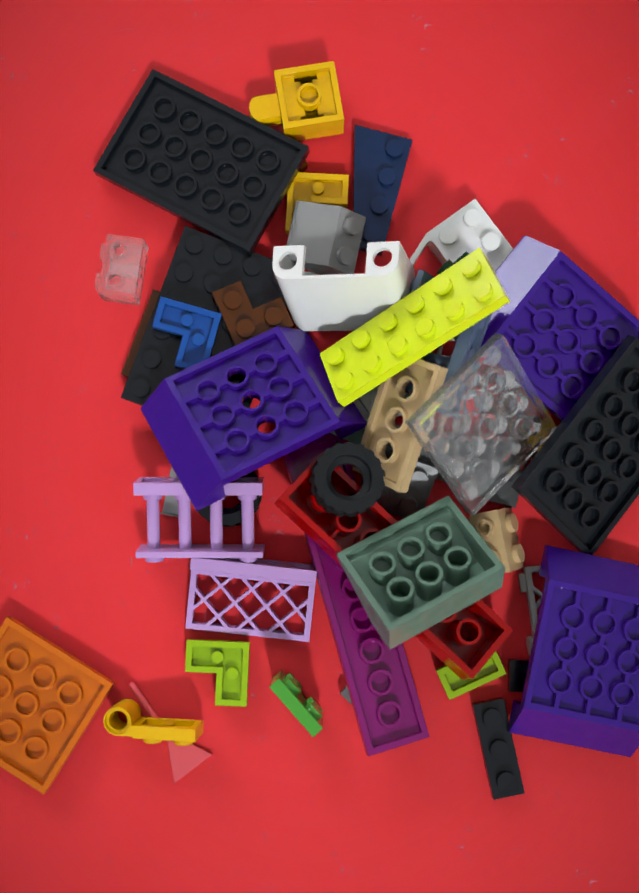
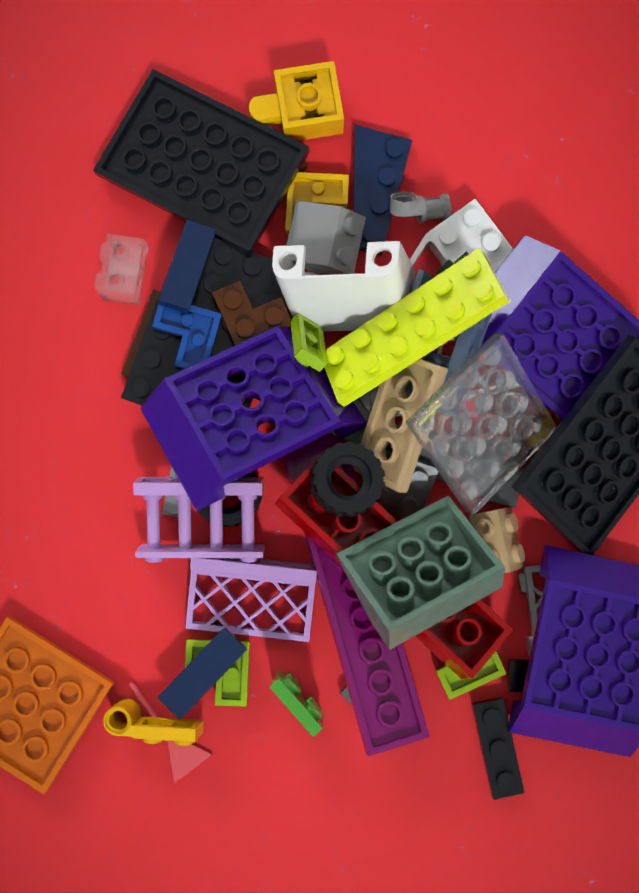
none -> dark blue tile [157,627,248,720]
none -> dark blue tile [158,220,216,314]
none -> lime plate [290,313,328,372]
none -> light grey connector [390,192,451,224]

